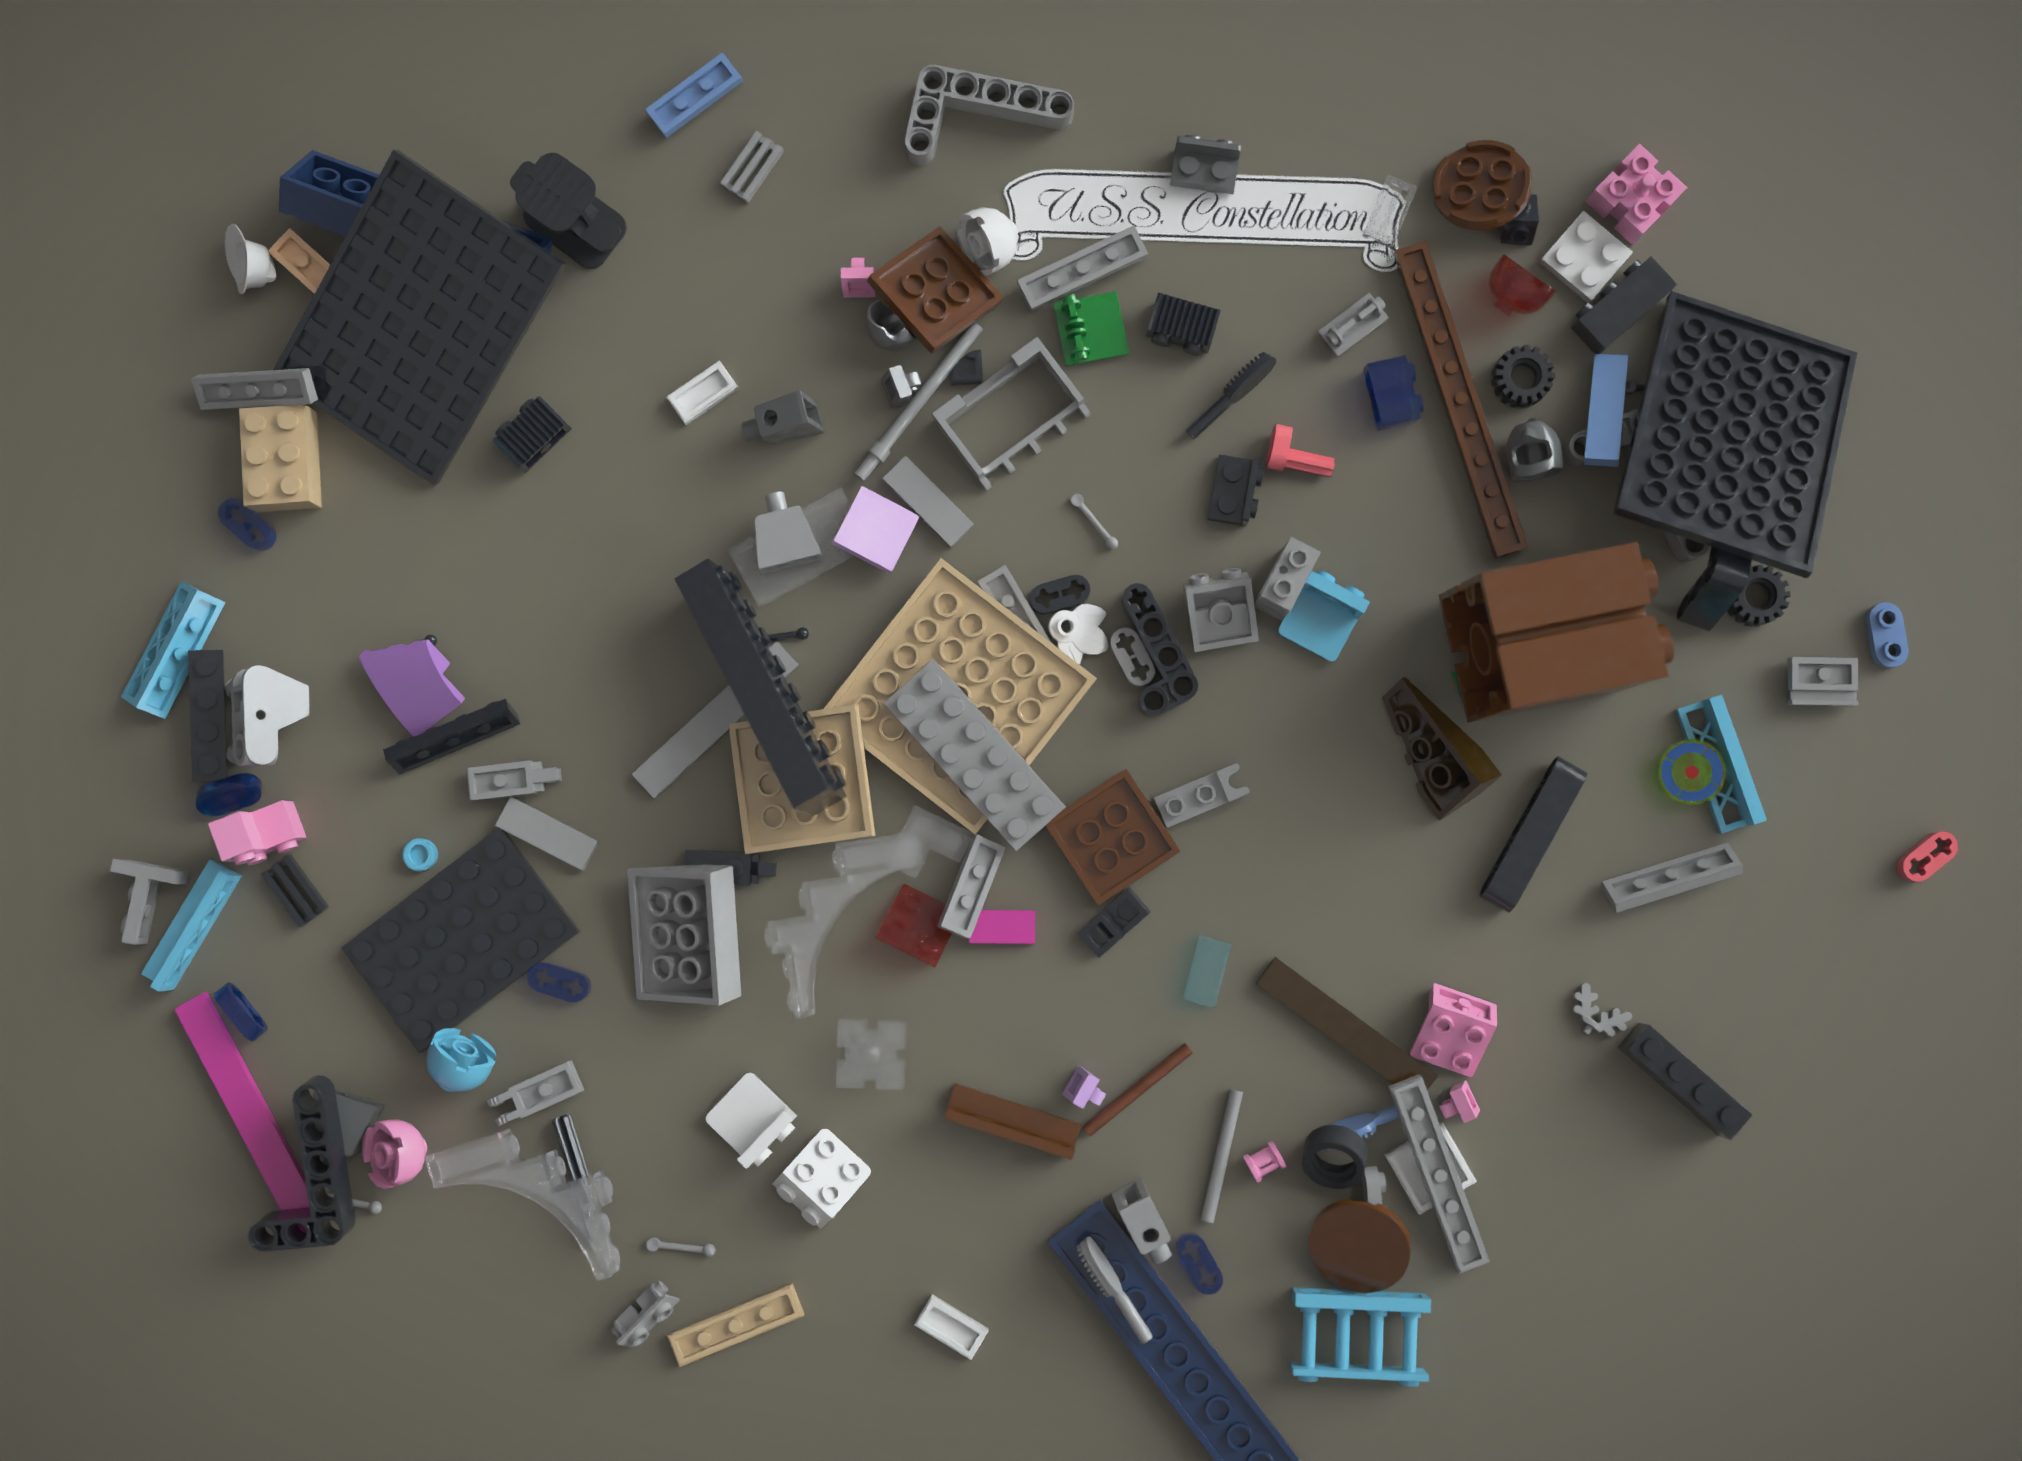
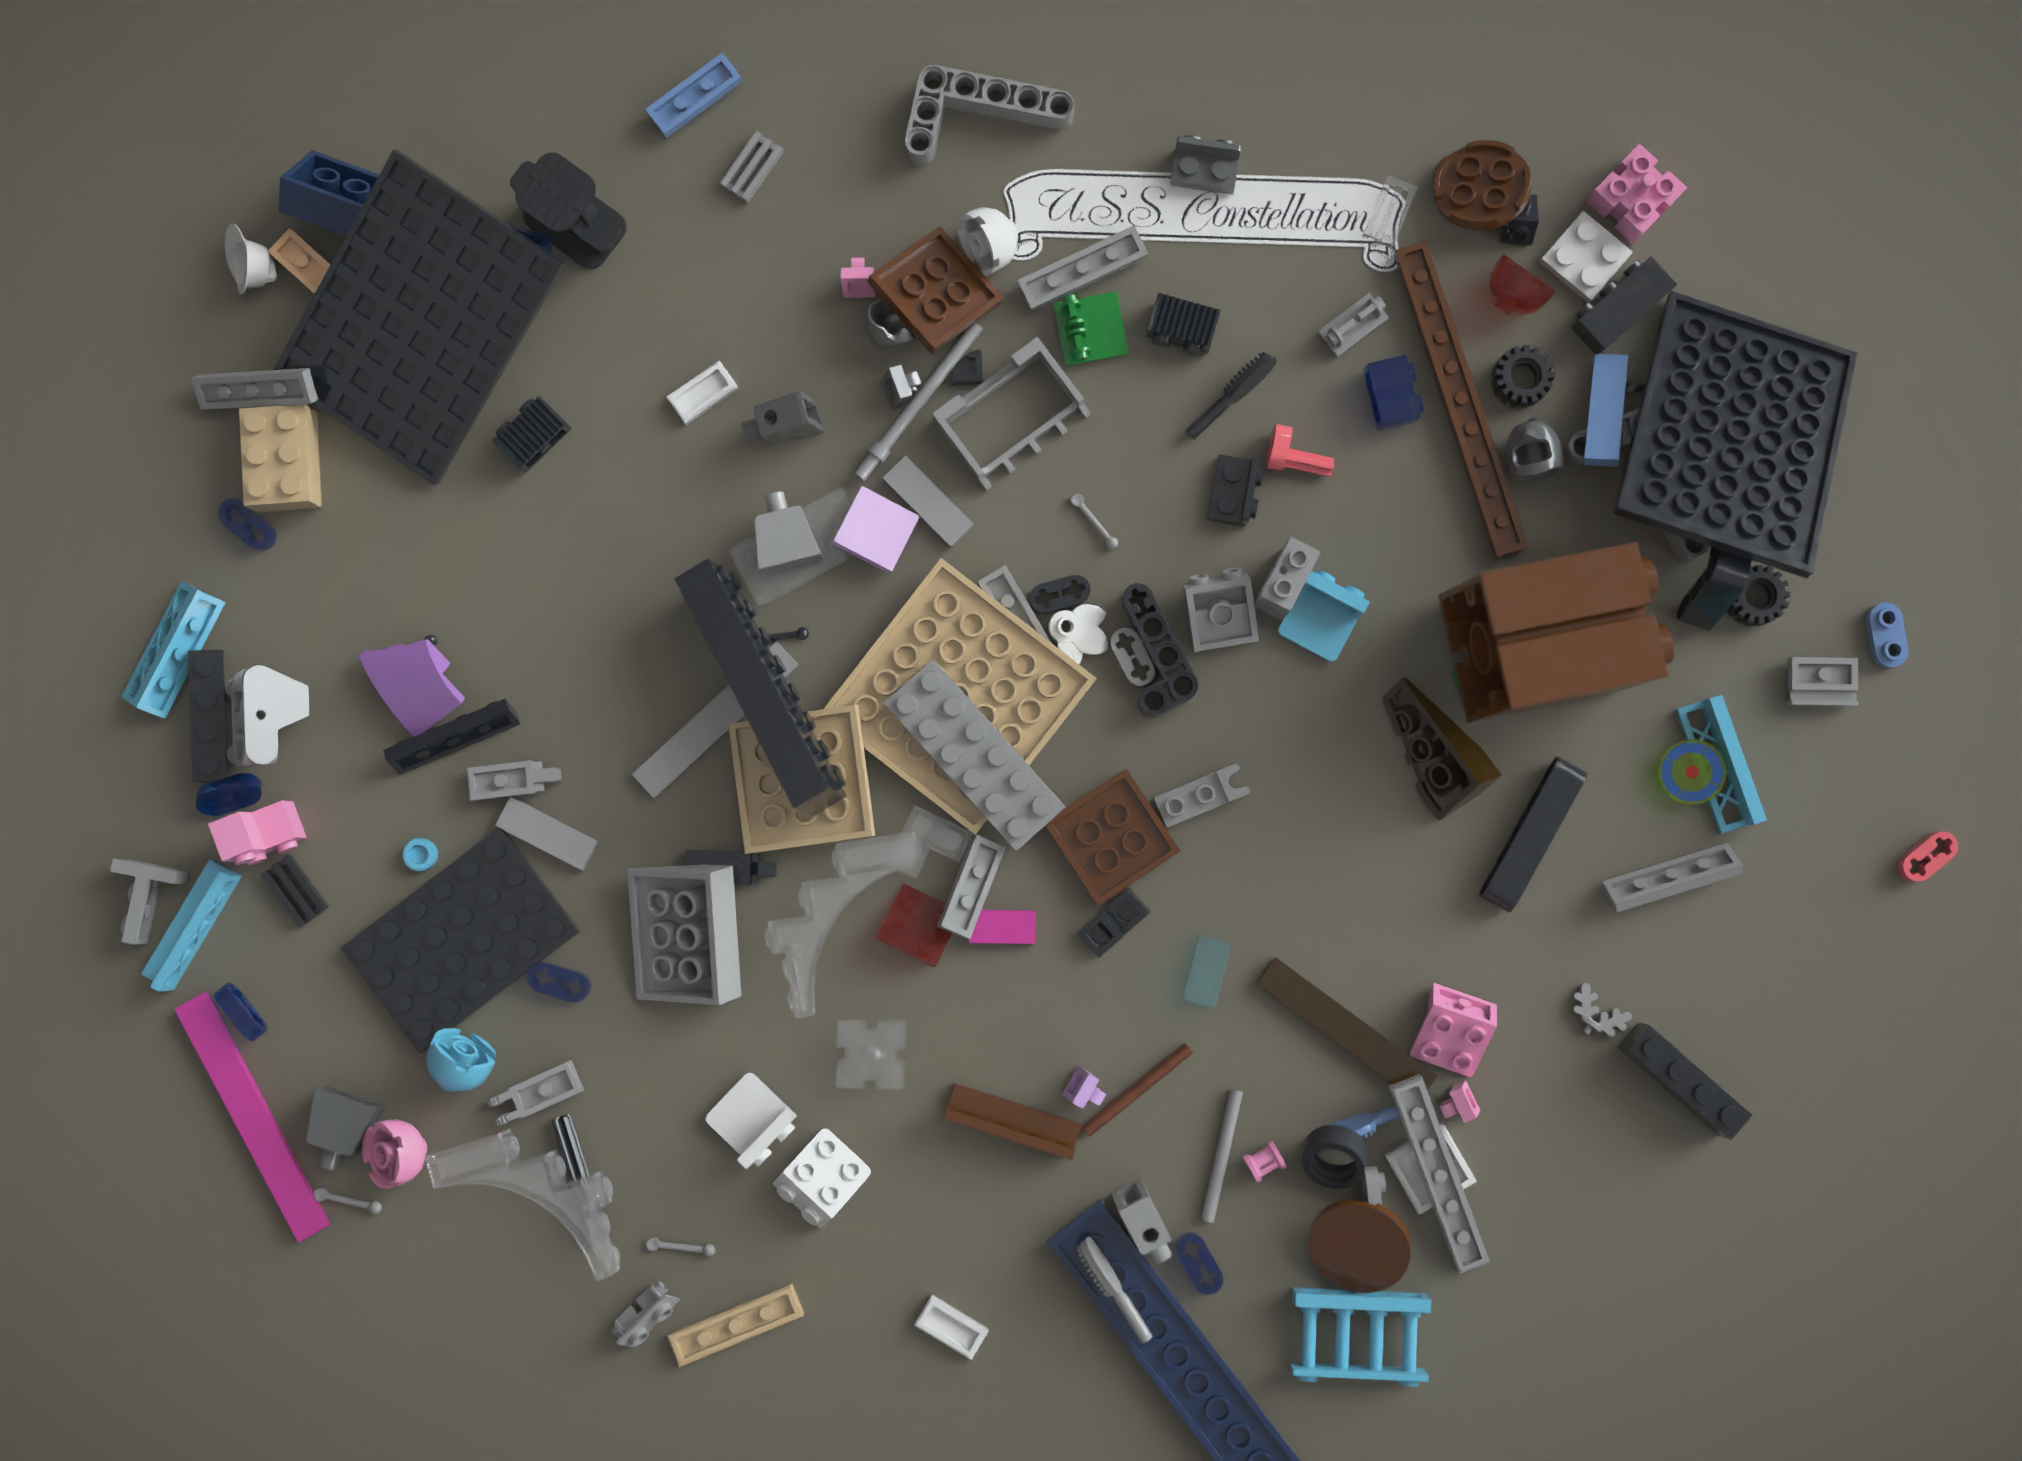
black beam [248,1075,355,1252] -> none

